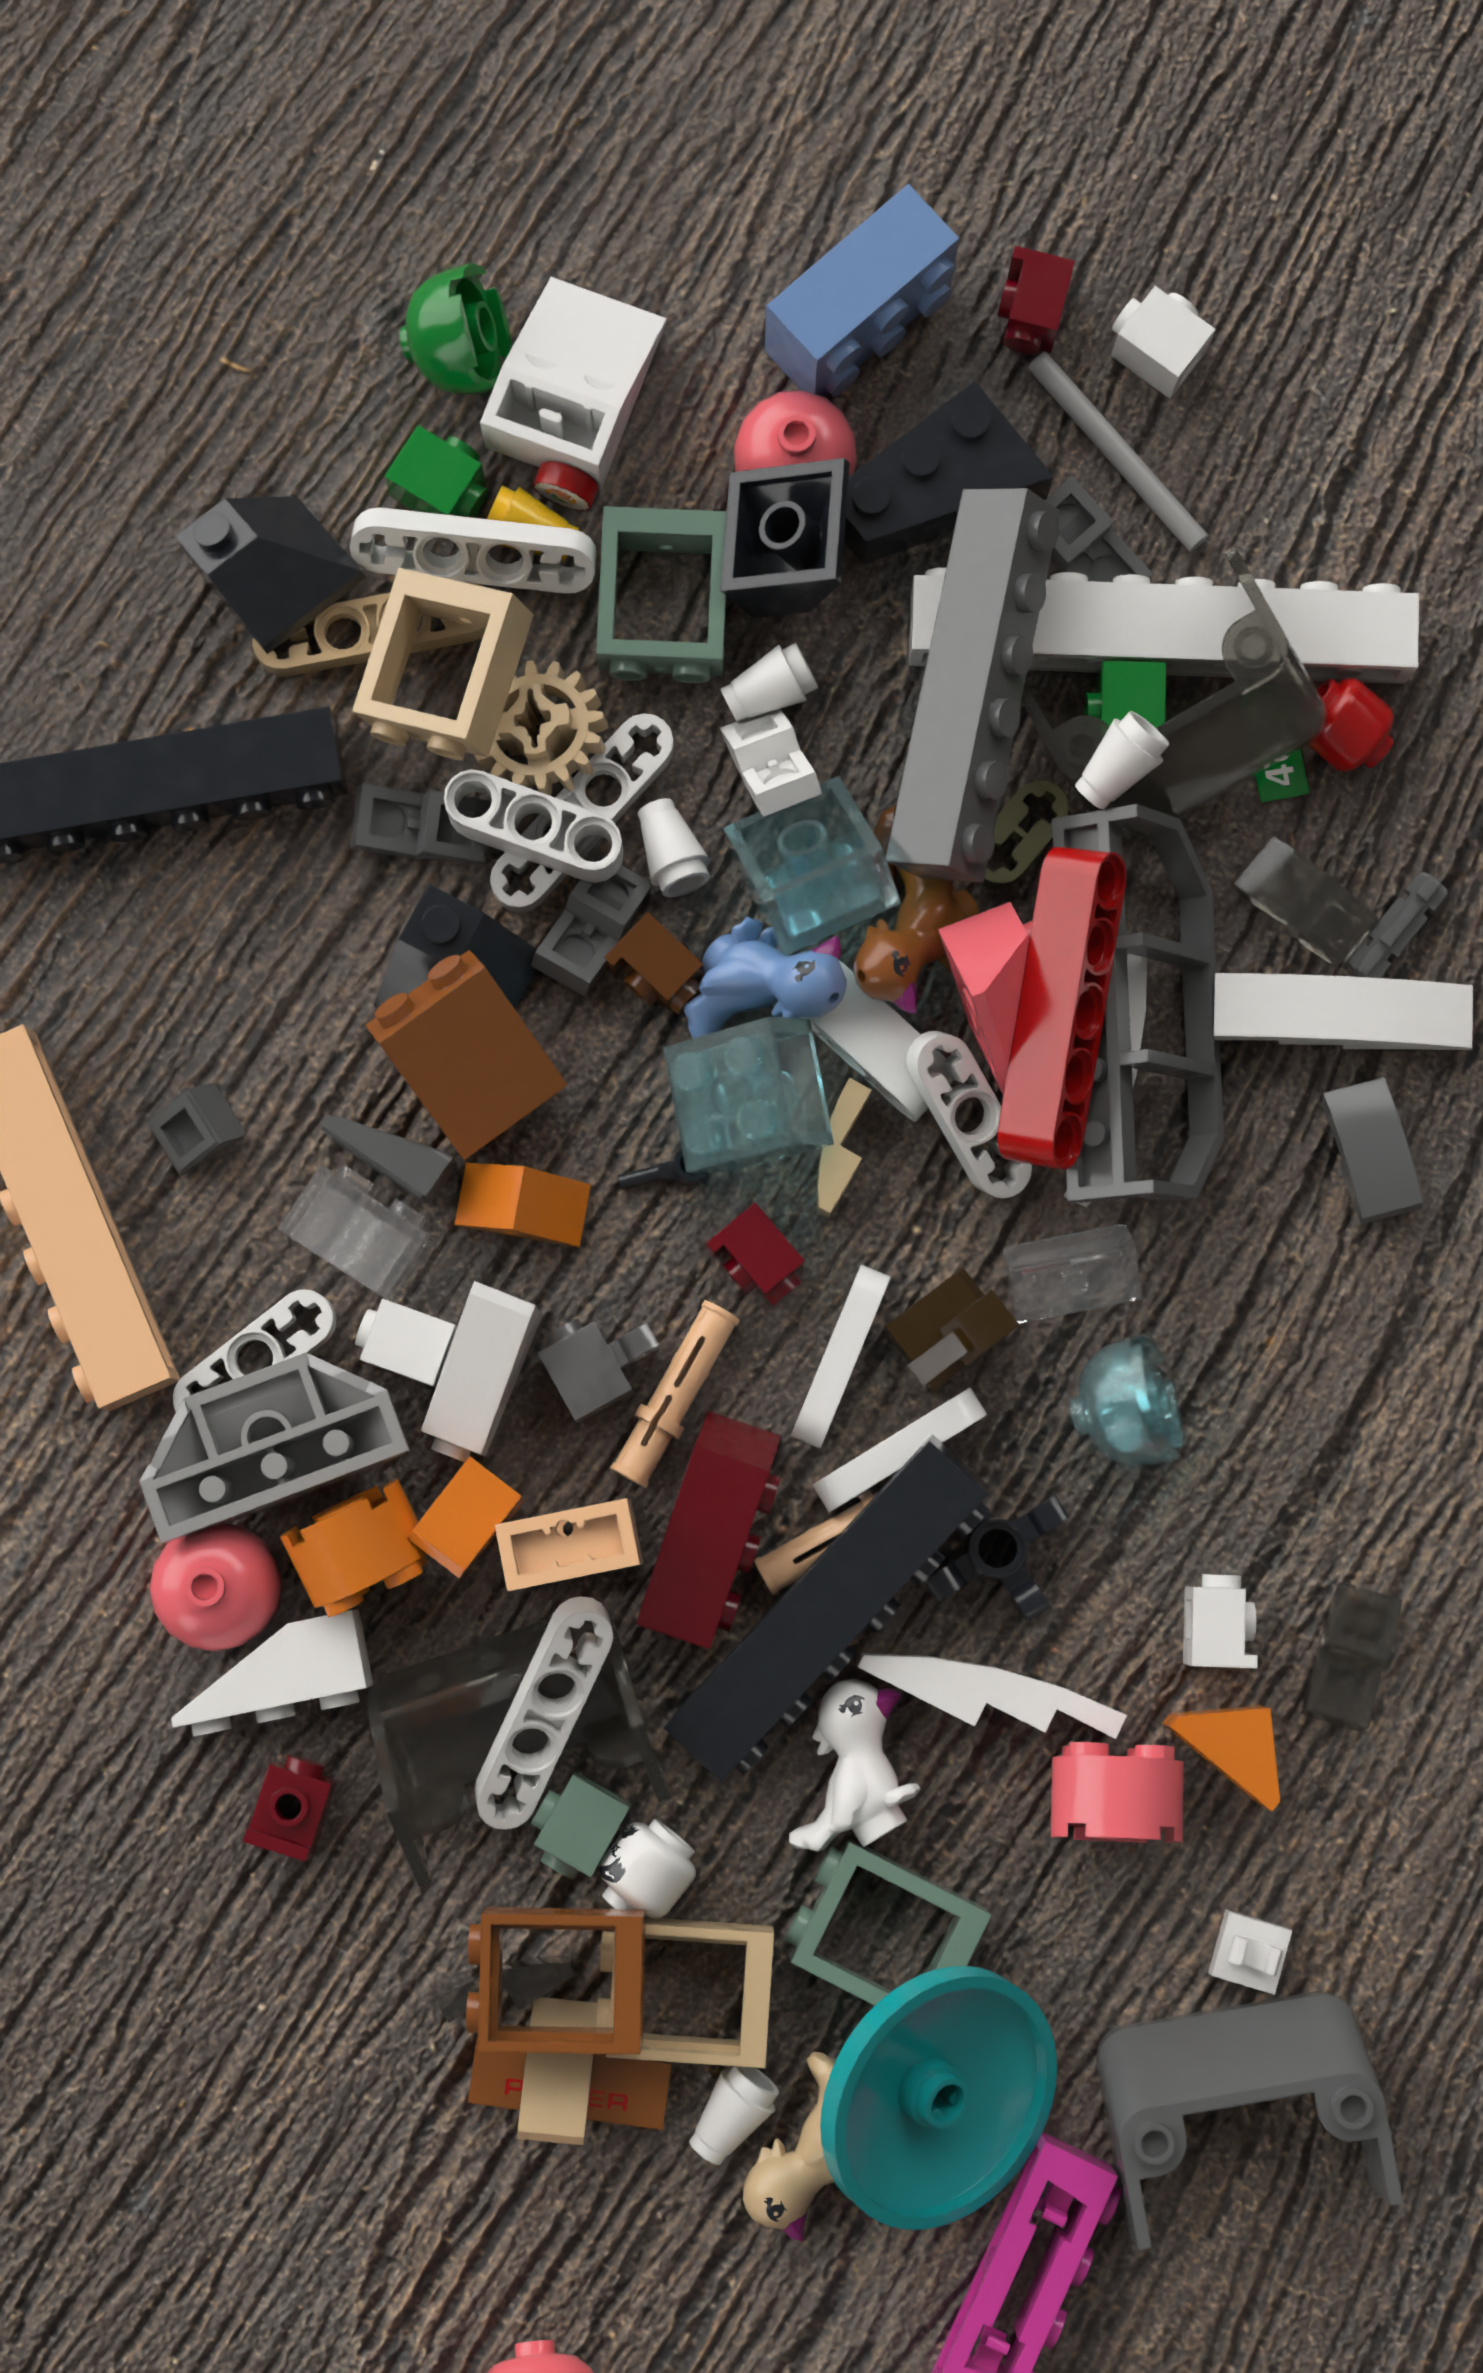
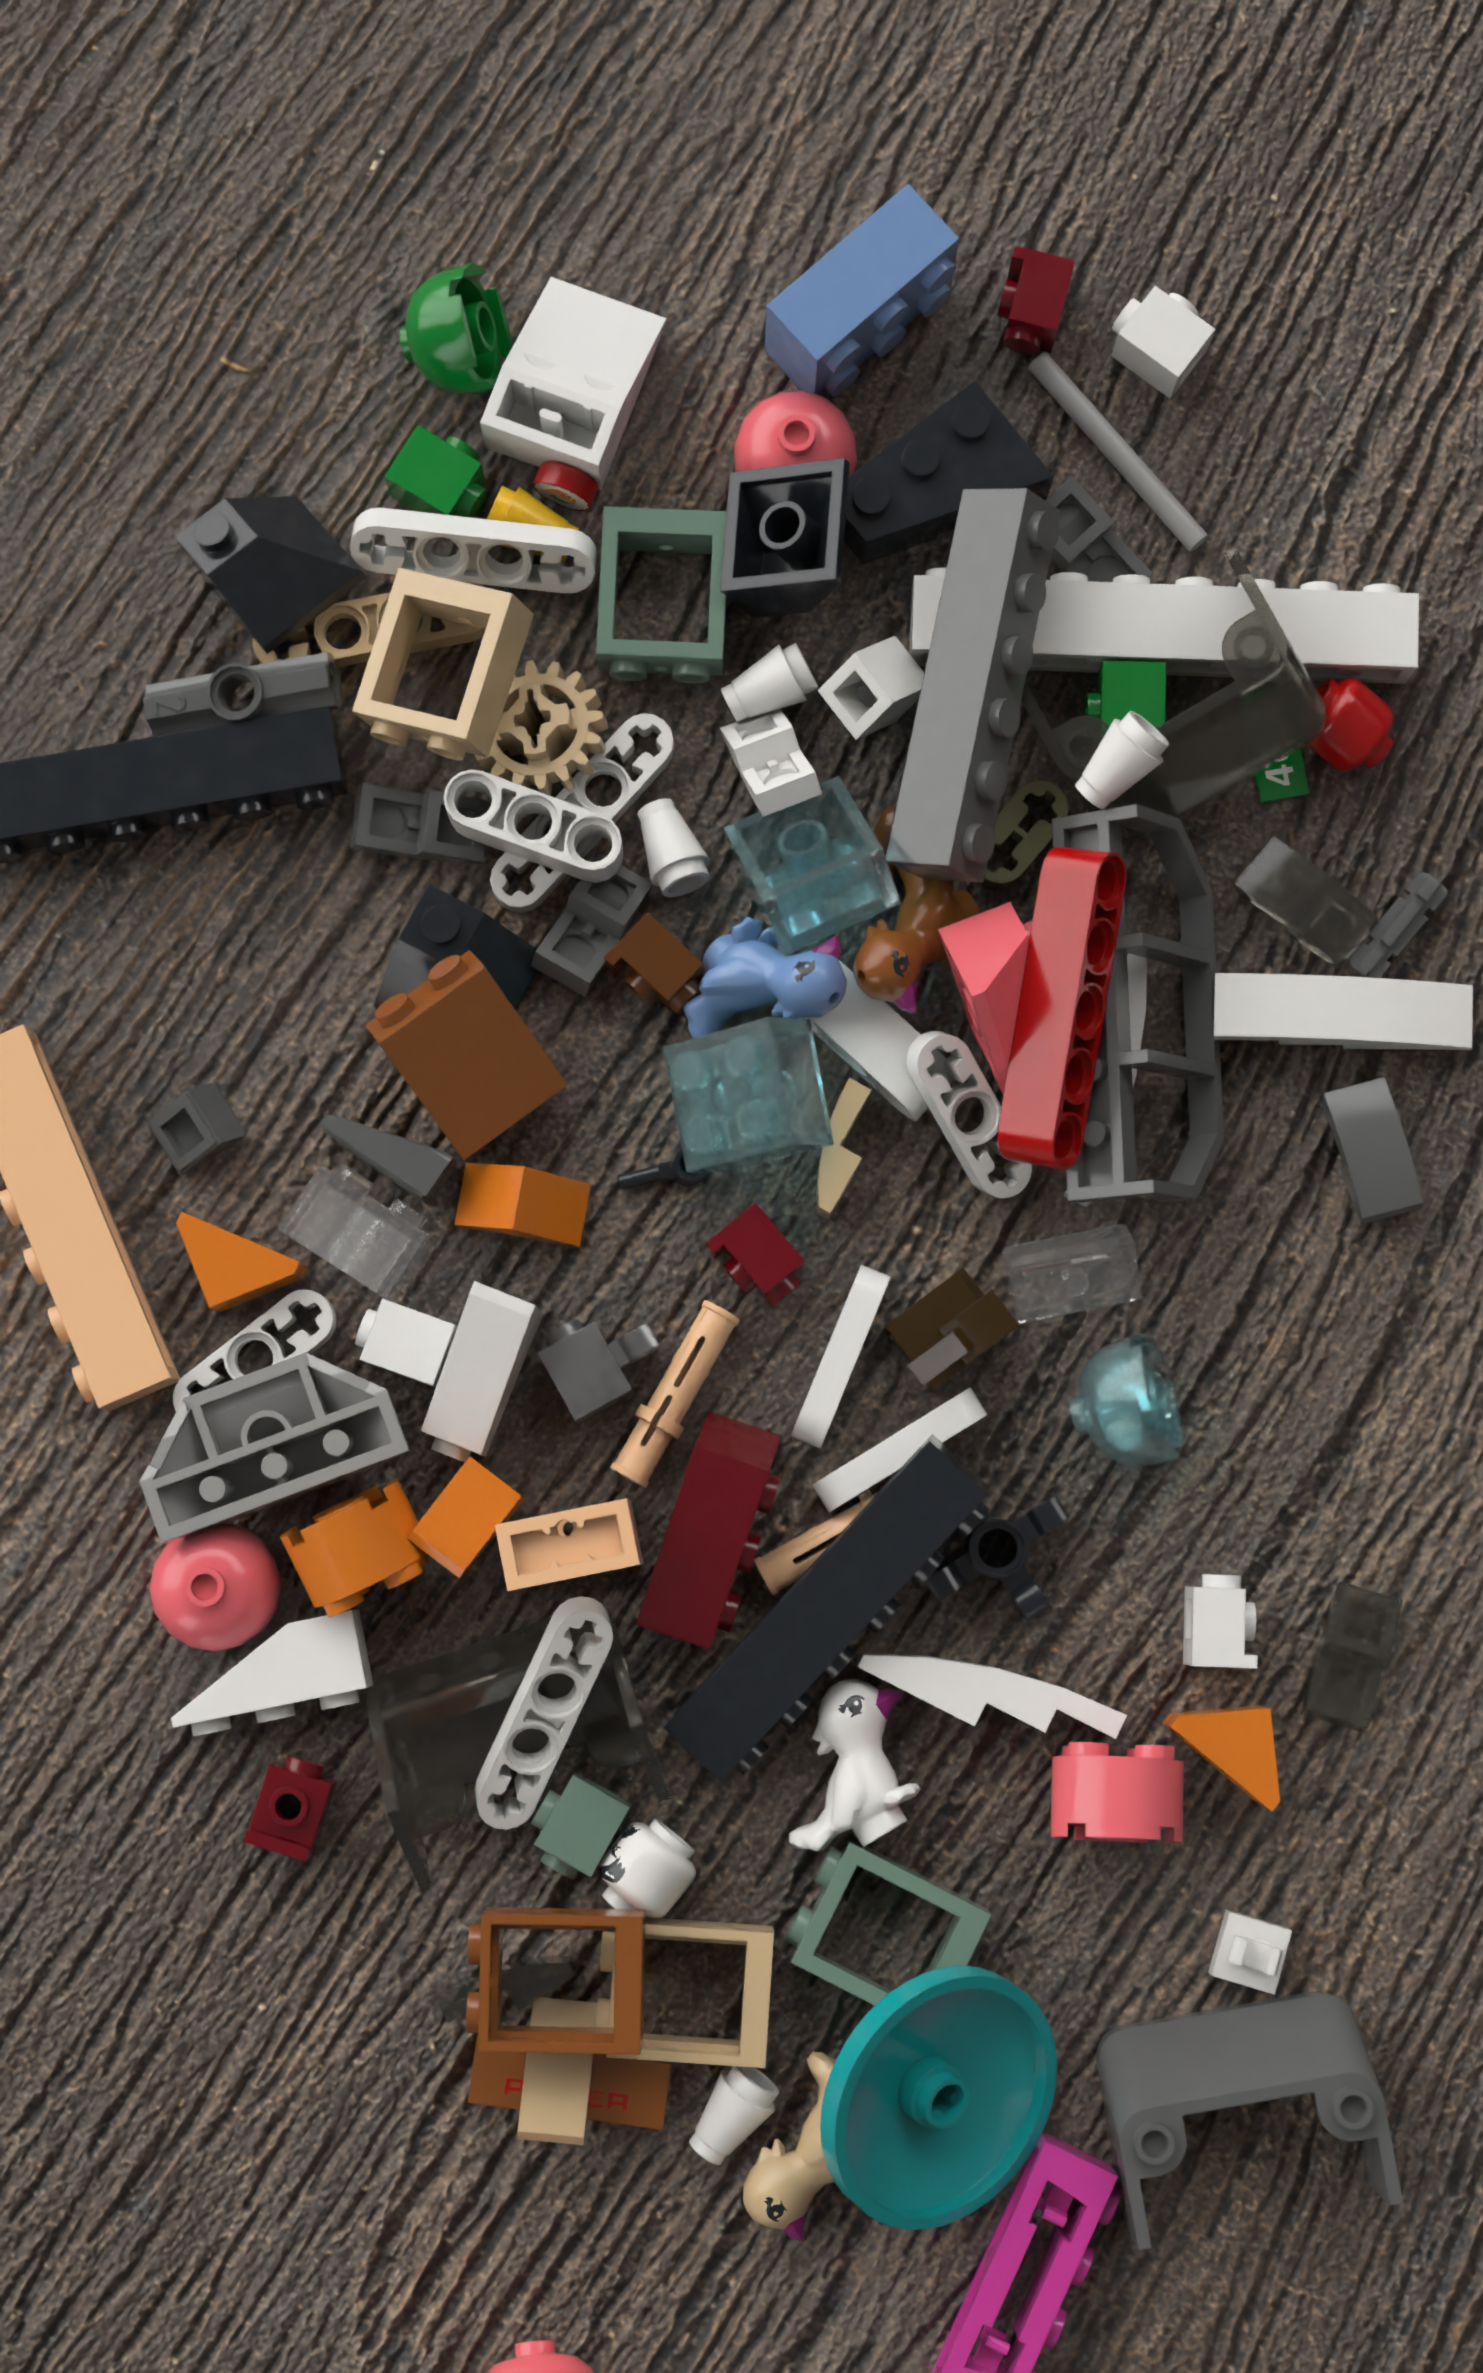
none -> dark grey piece [143,652,343,736]
none -> orange slope [176,1212,308,1312]
none -> white brick [818,636,924,740]

